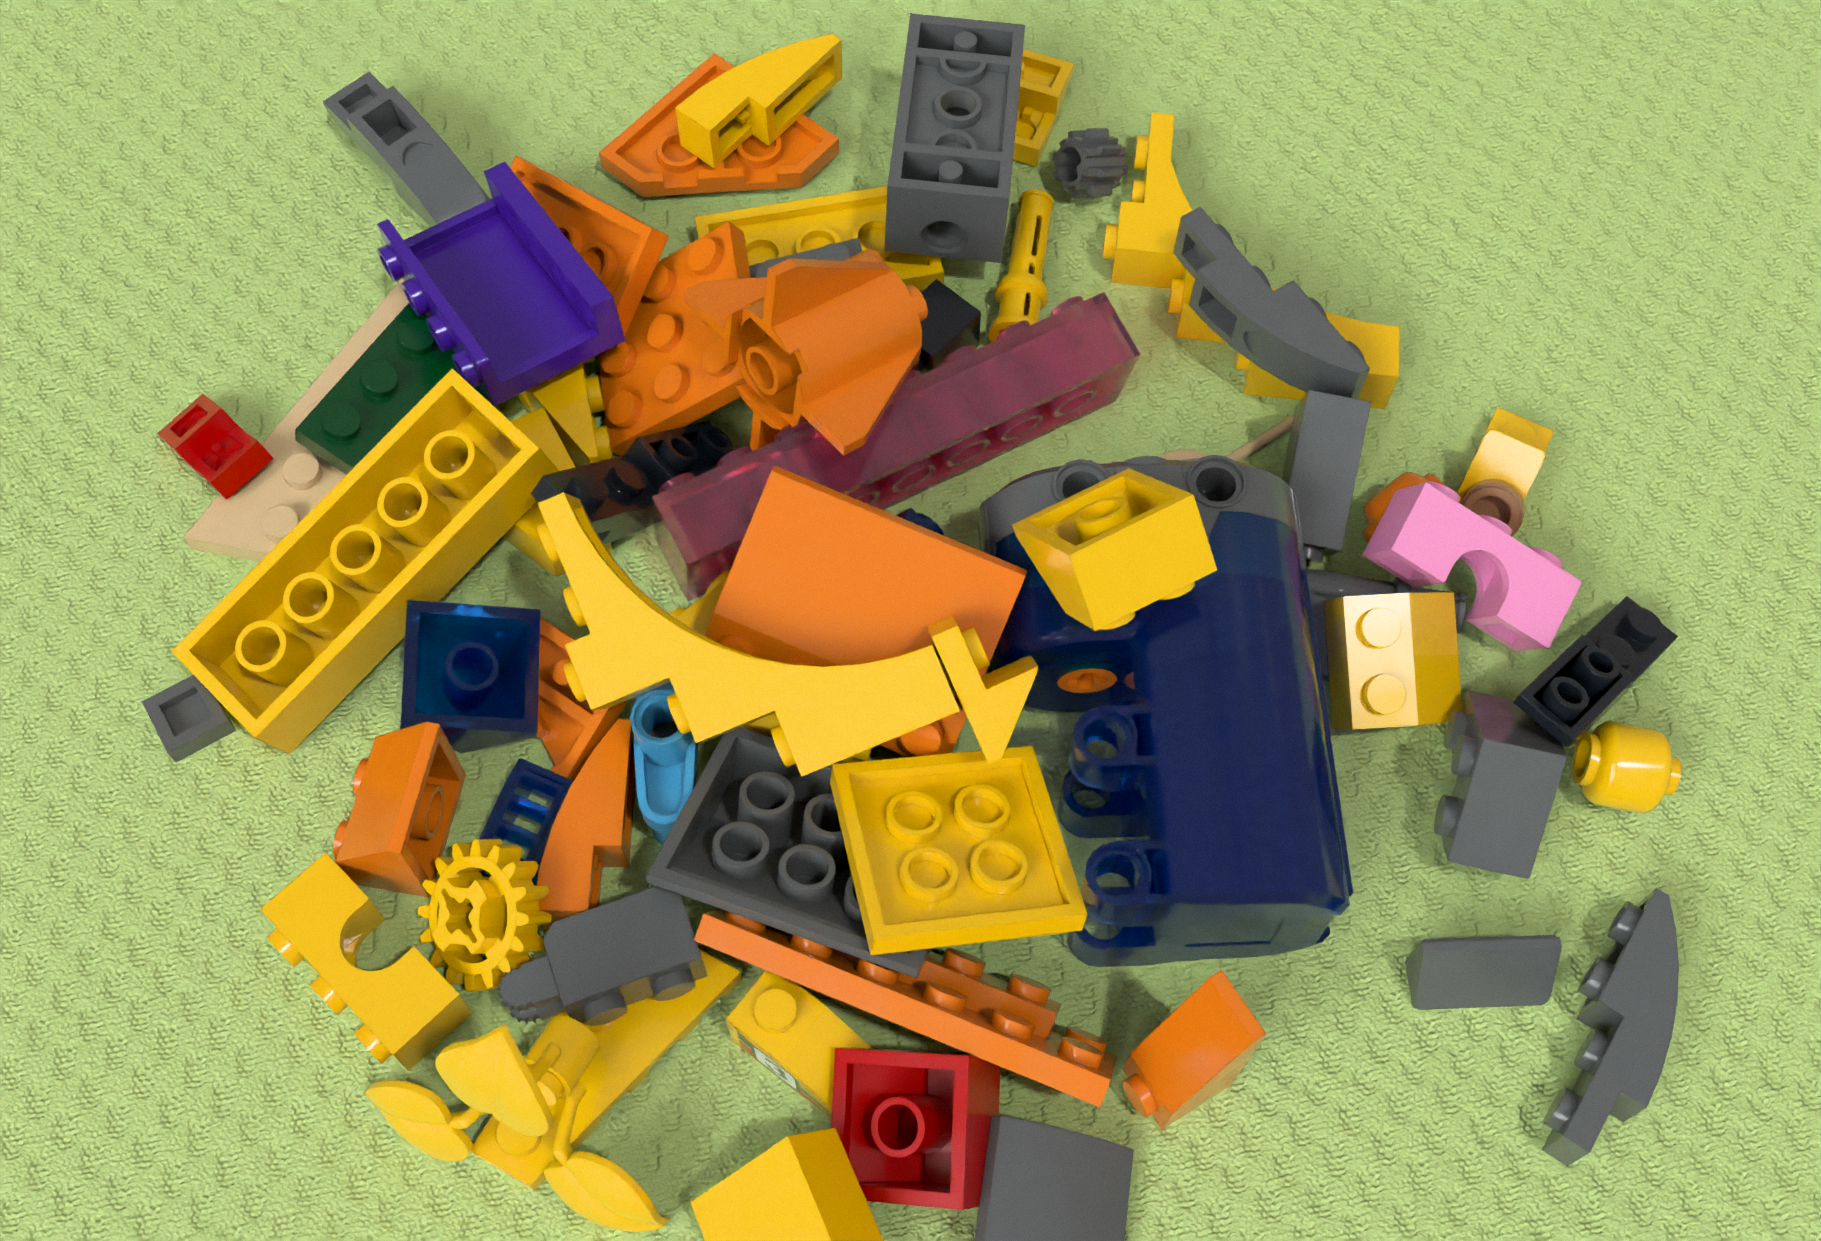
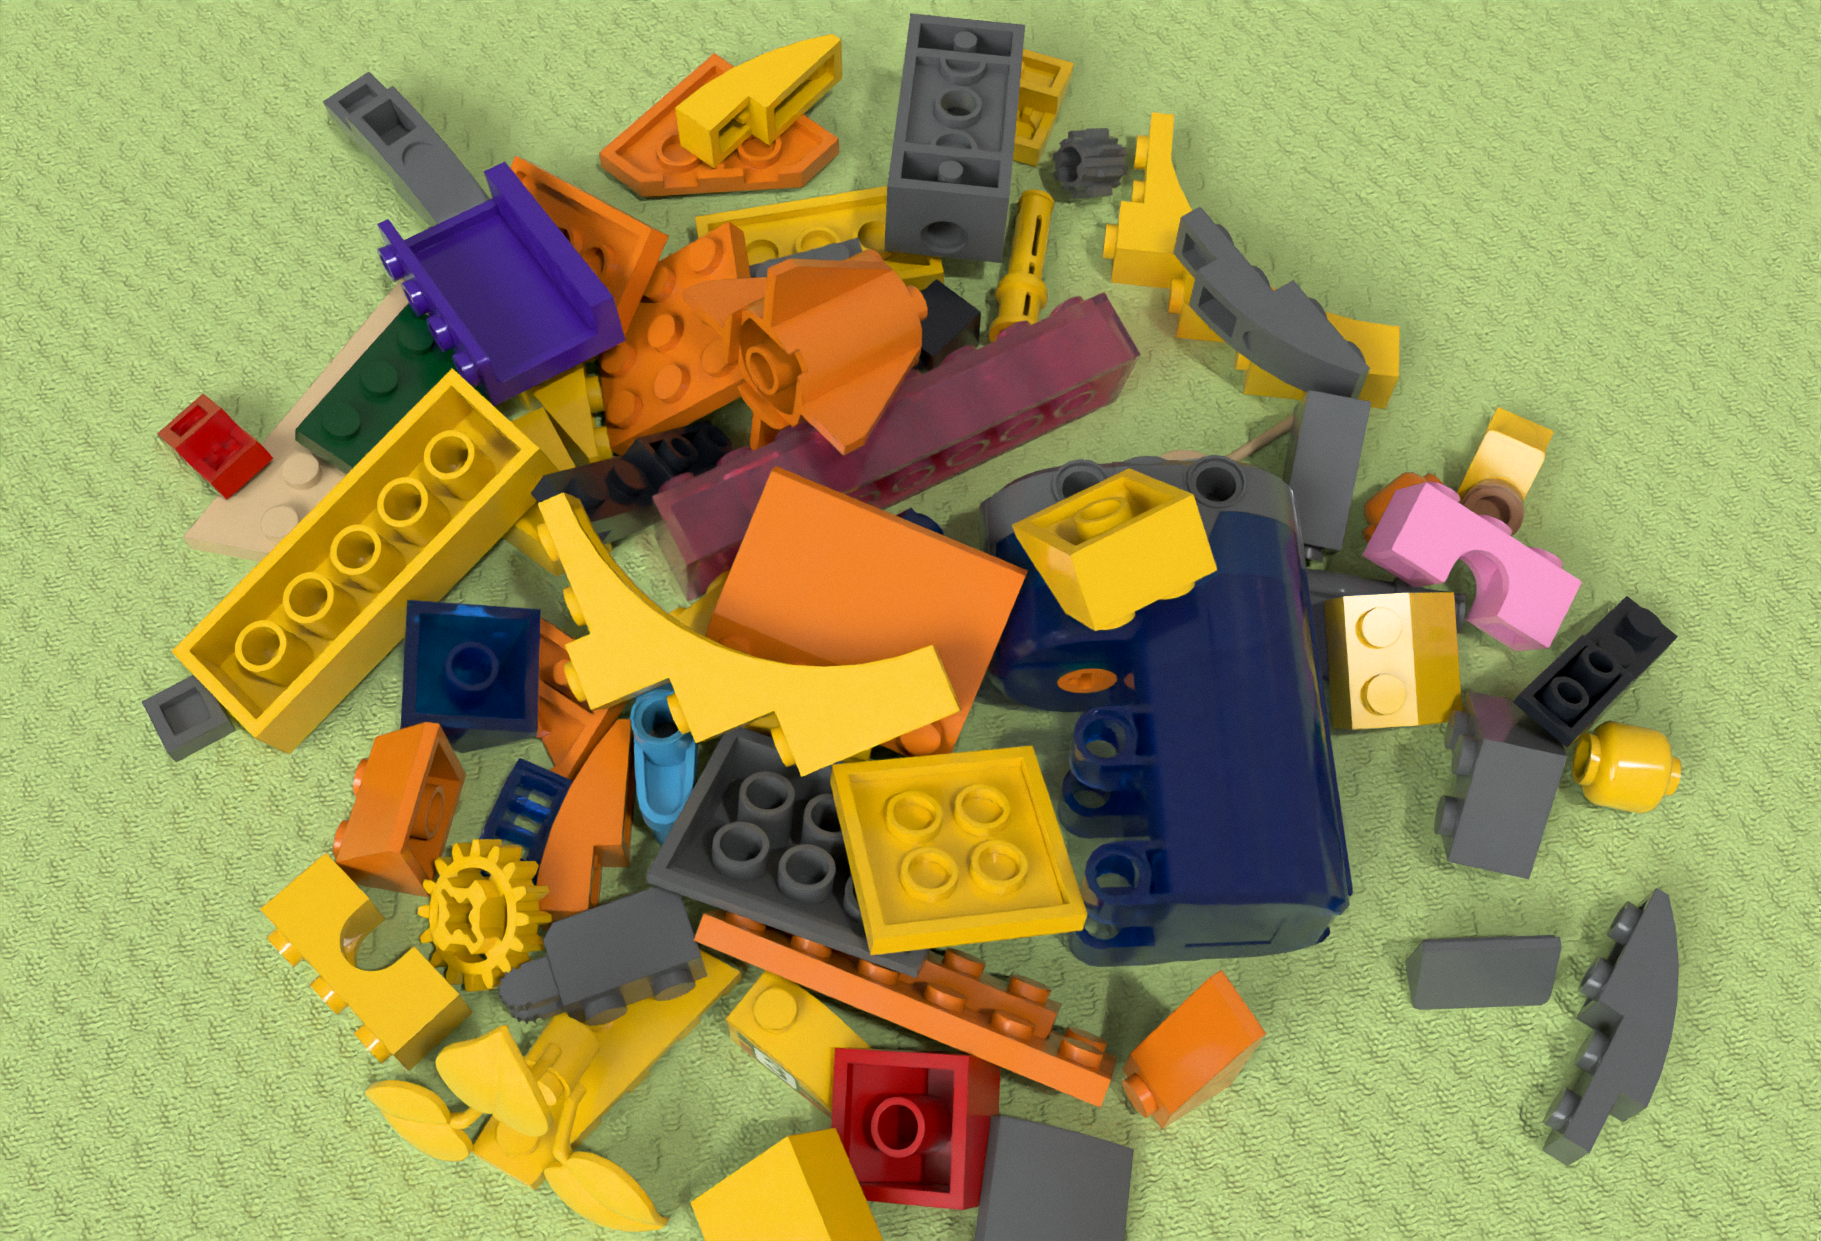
yellow slope [927,615,1038,765] -> none

